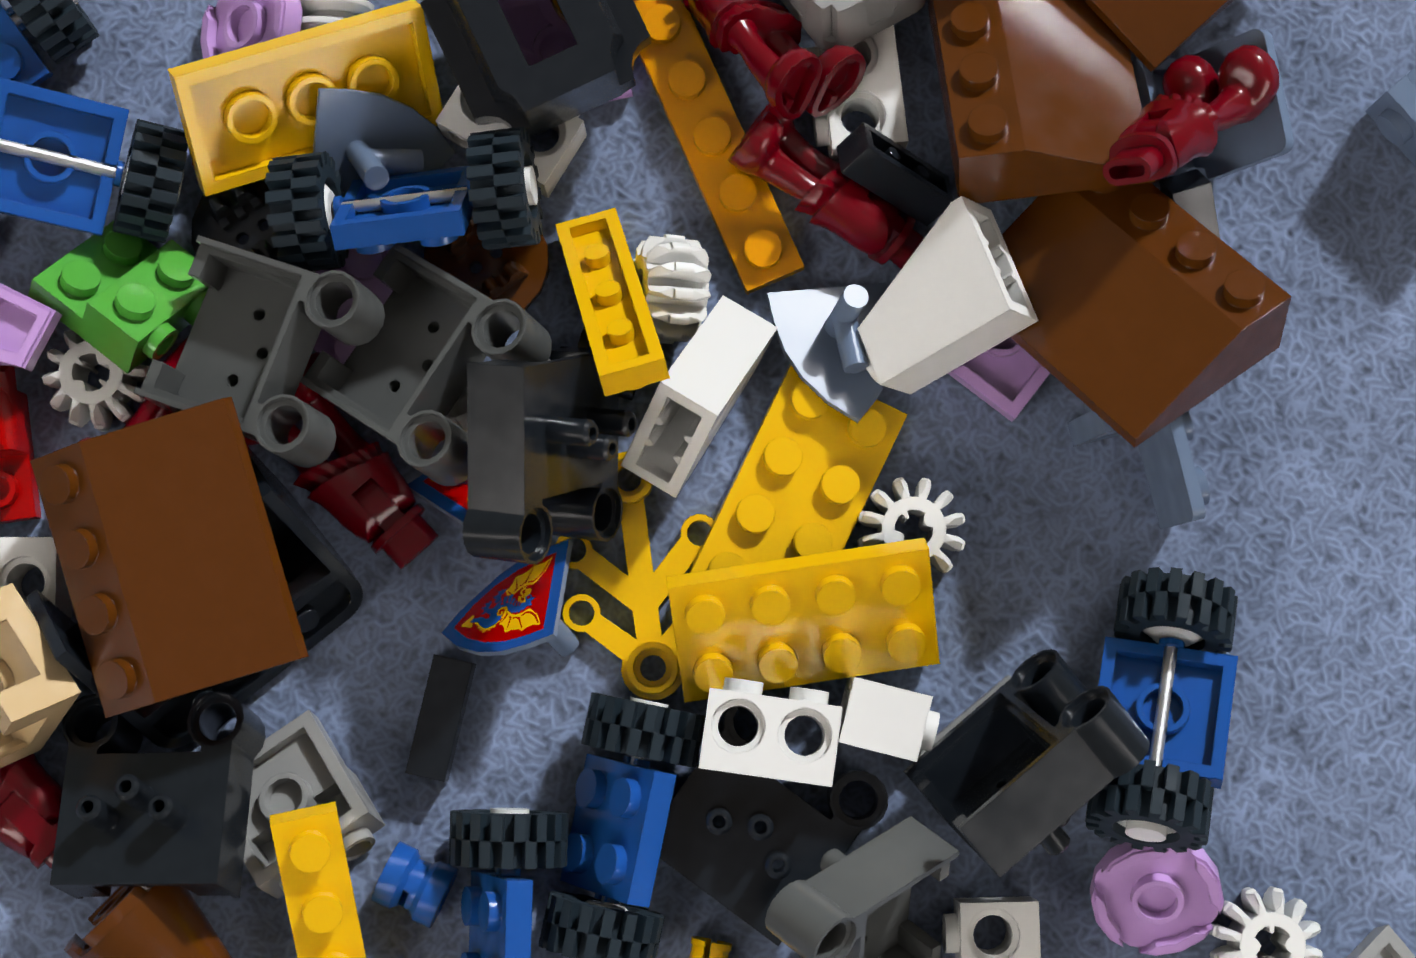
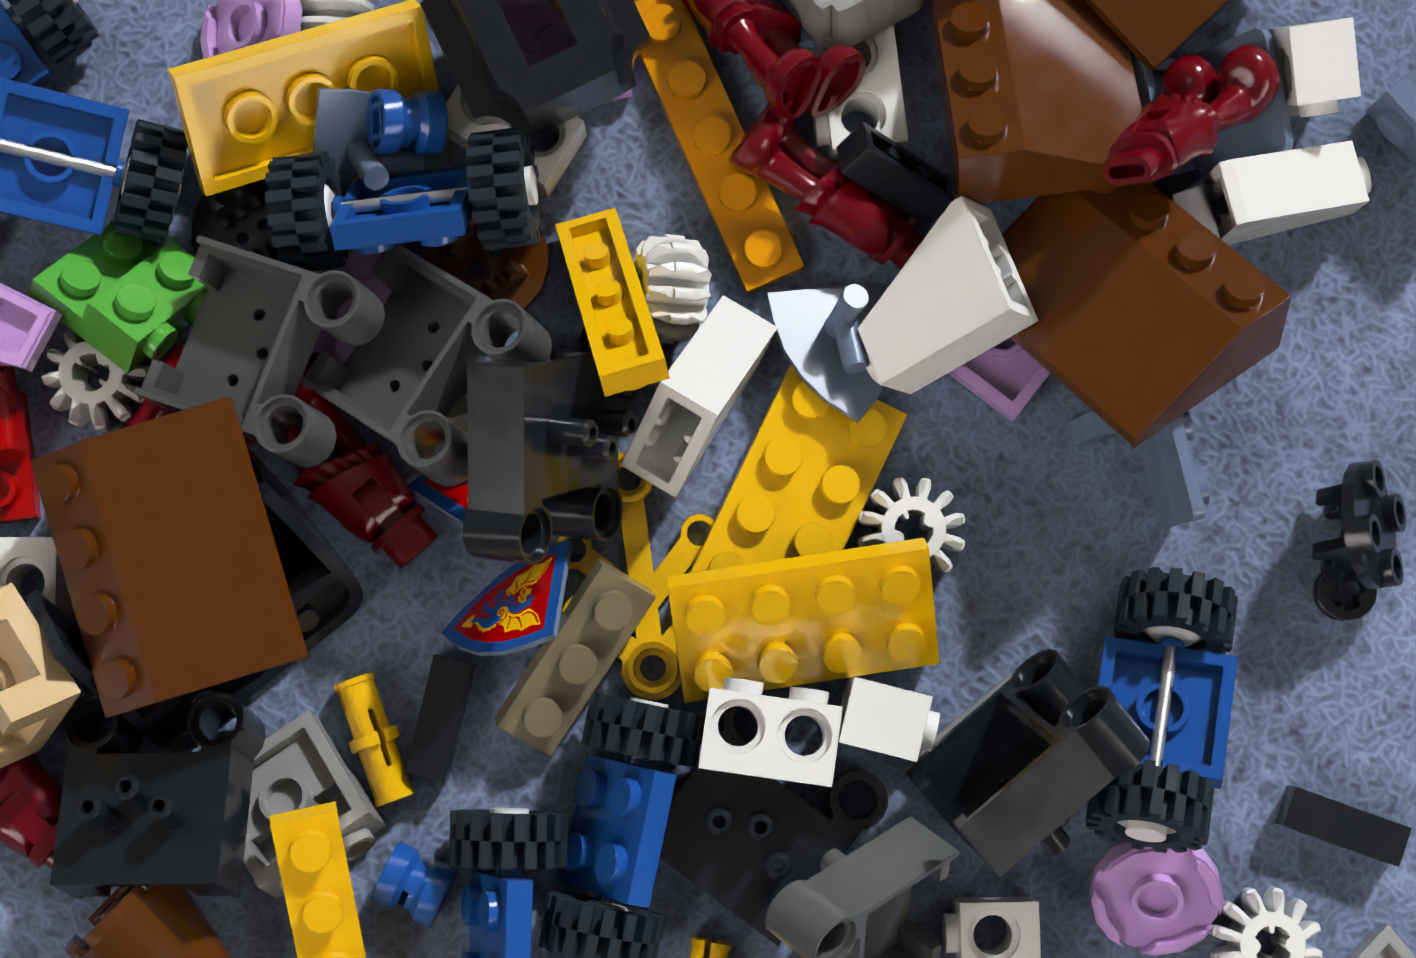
none -> yellow pin [333,672,415,808]
none -> blue wheel [366,89,448,155]
none -> dark tan plate [494,558,656,756]
none -> white slope [1206,140,1372,245]
none -> white brick [1266,17,1361,117]
none -> black piece [1275,785,1412,867]
none -> black plate [1311,460,1406,590]
none -> black bush [1313,572,1377,621]

